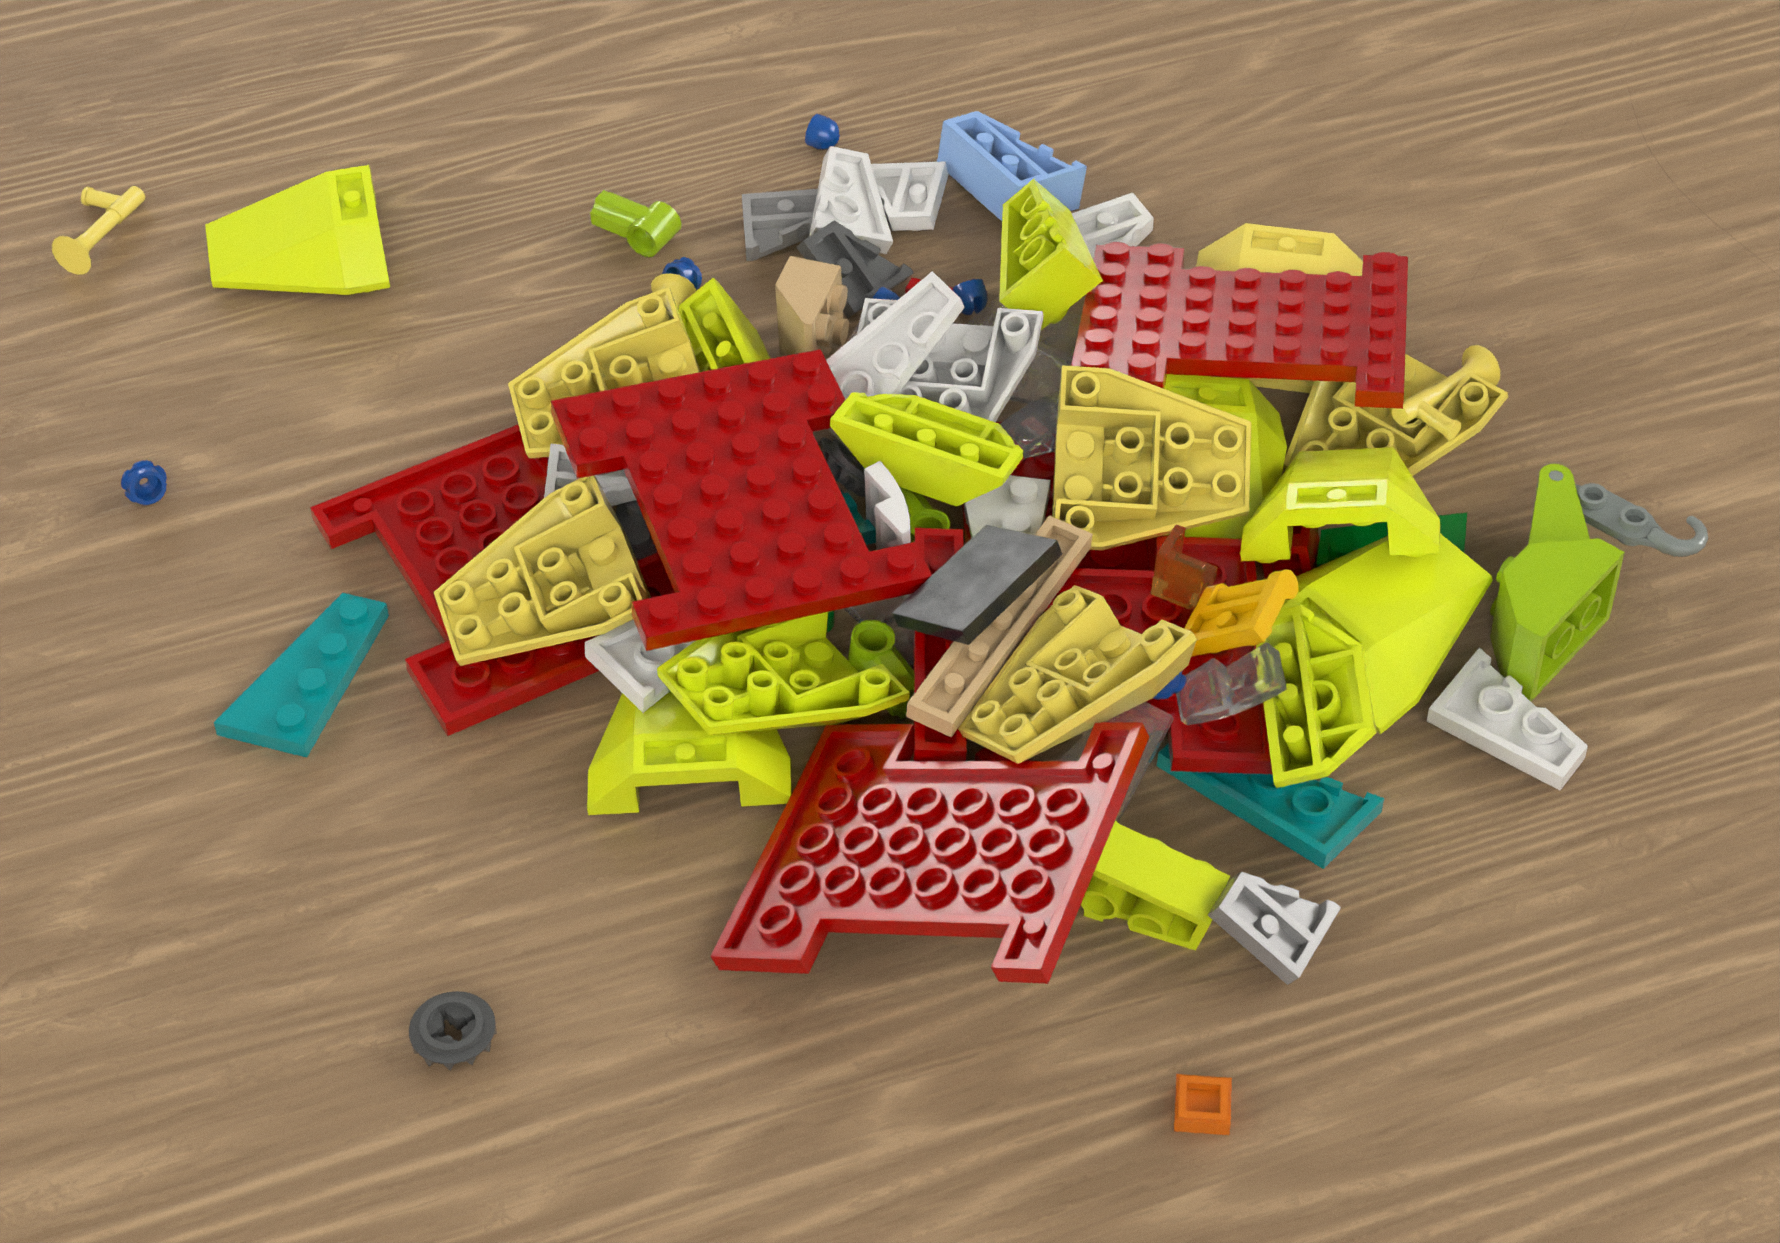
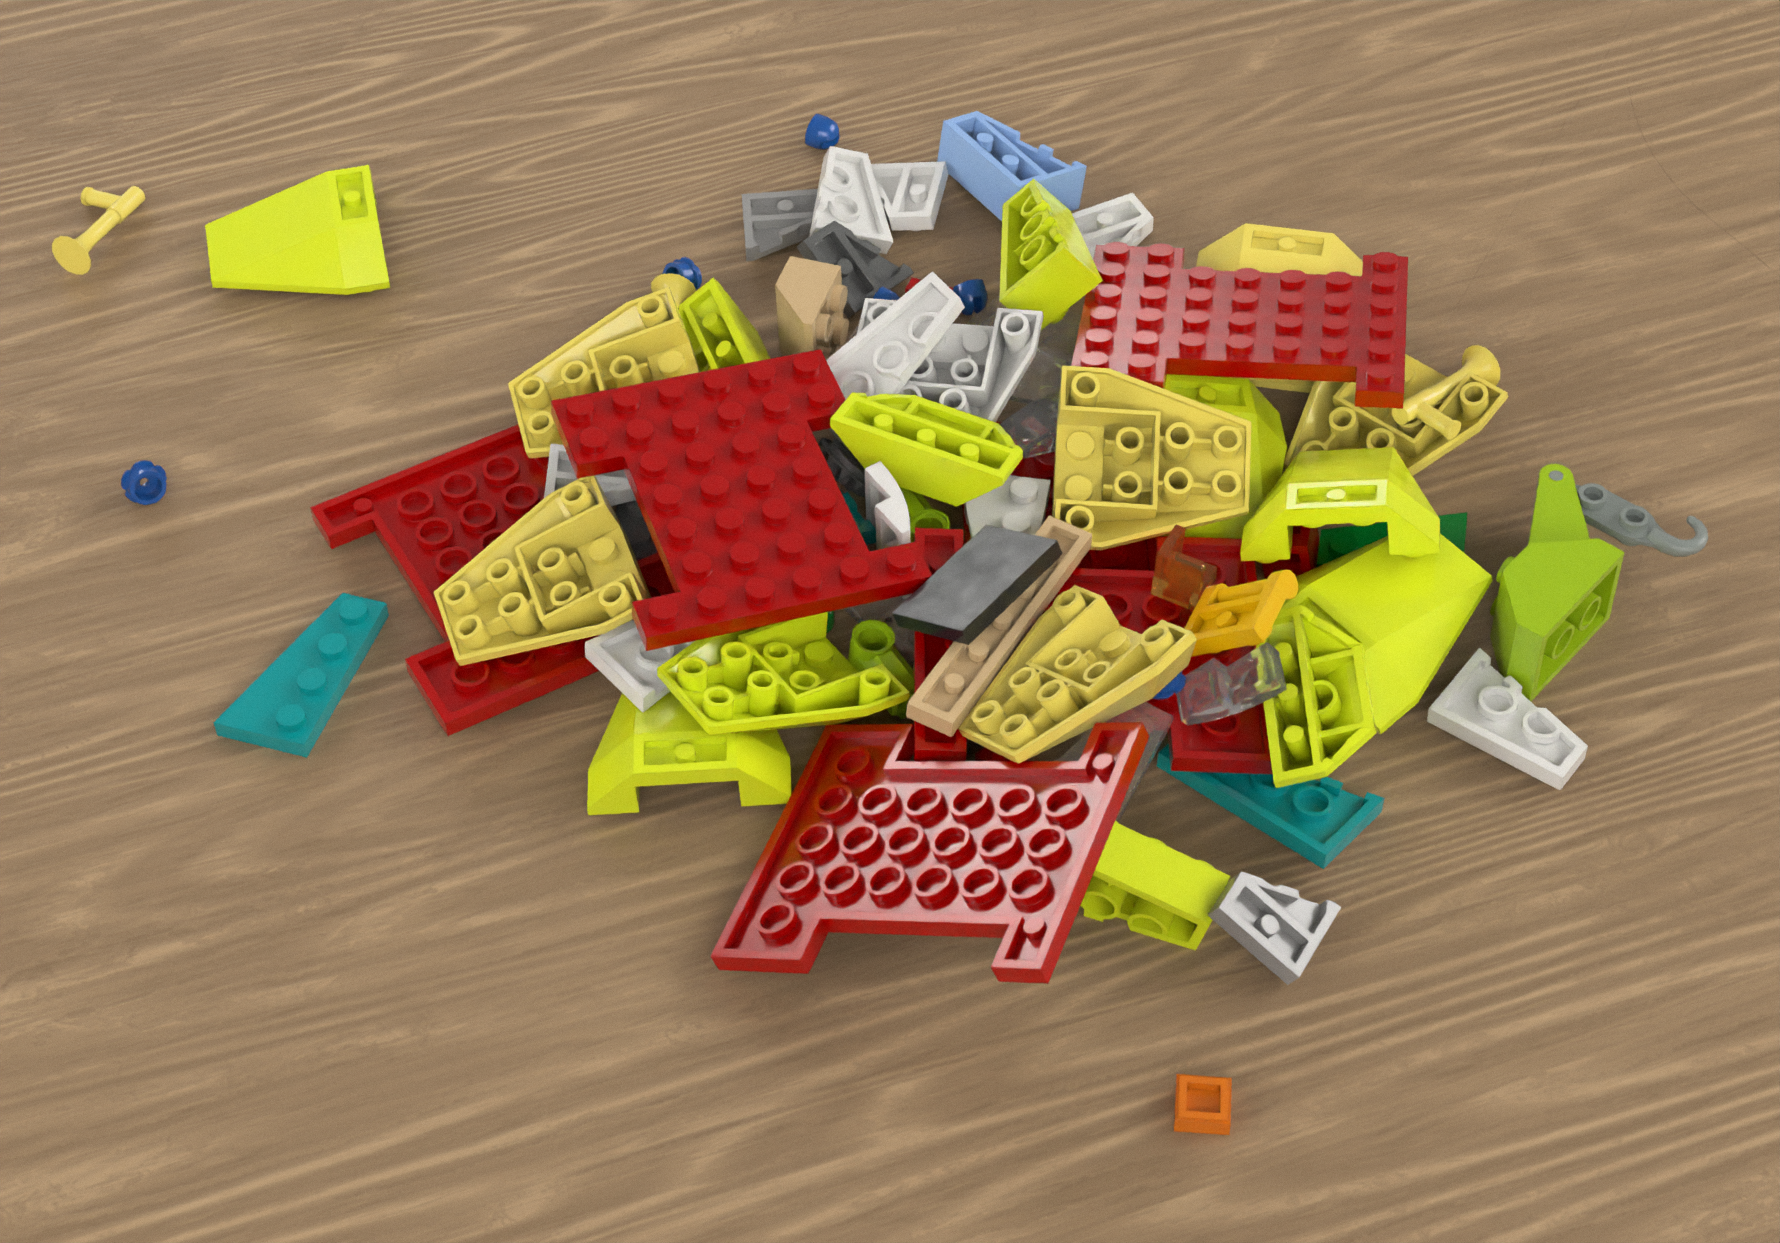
dark grey gear [409,991,497,1071] -> none
lime piece [590,190,682,258] -> none

